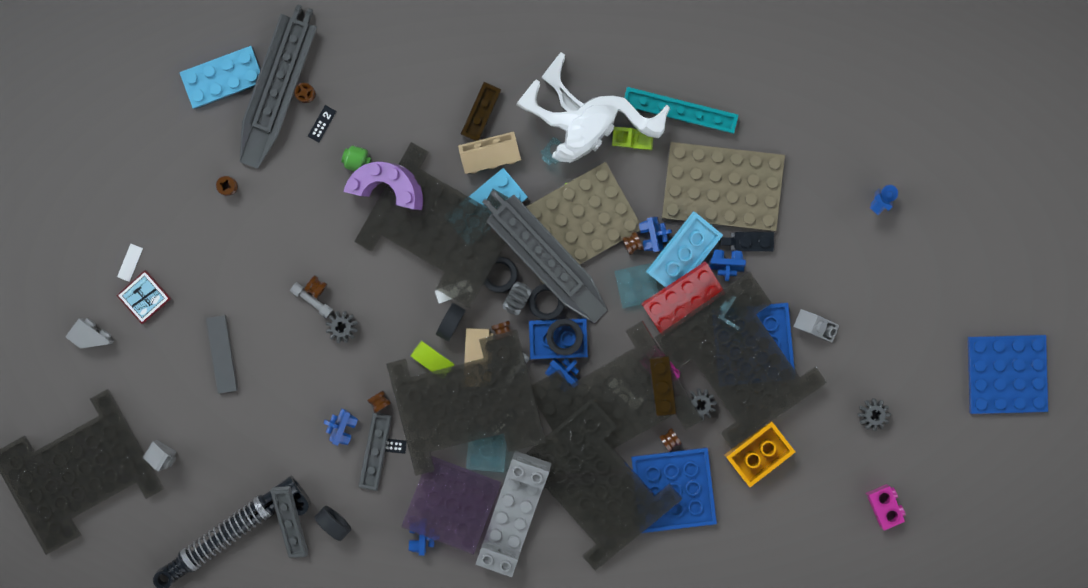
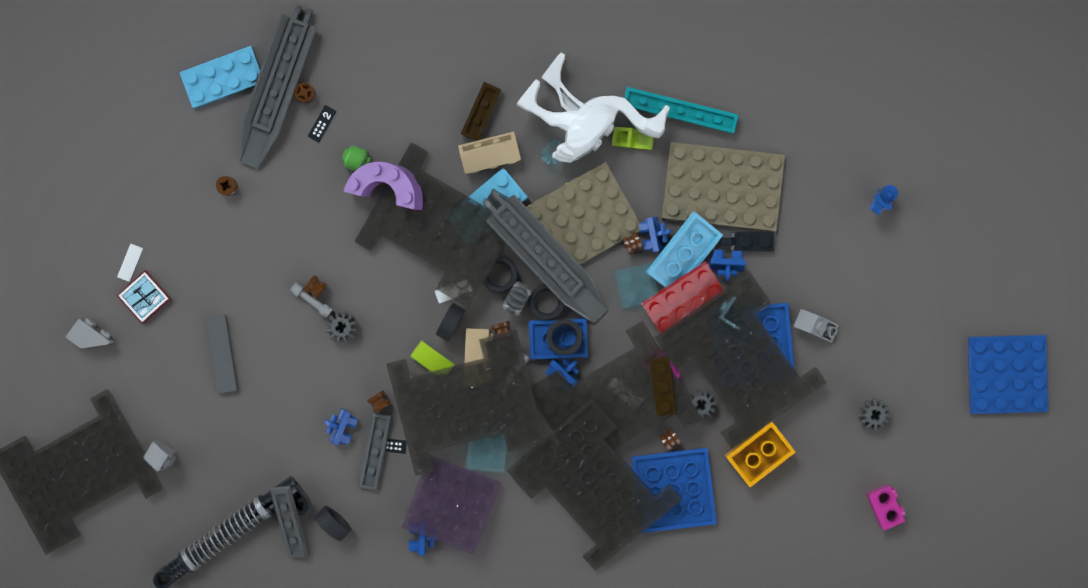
light grey plate [475,451,551,577] -> none

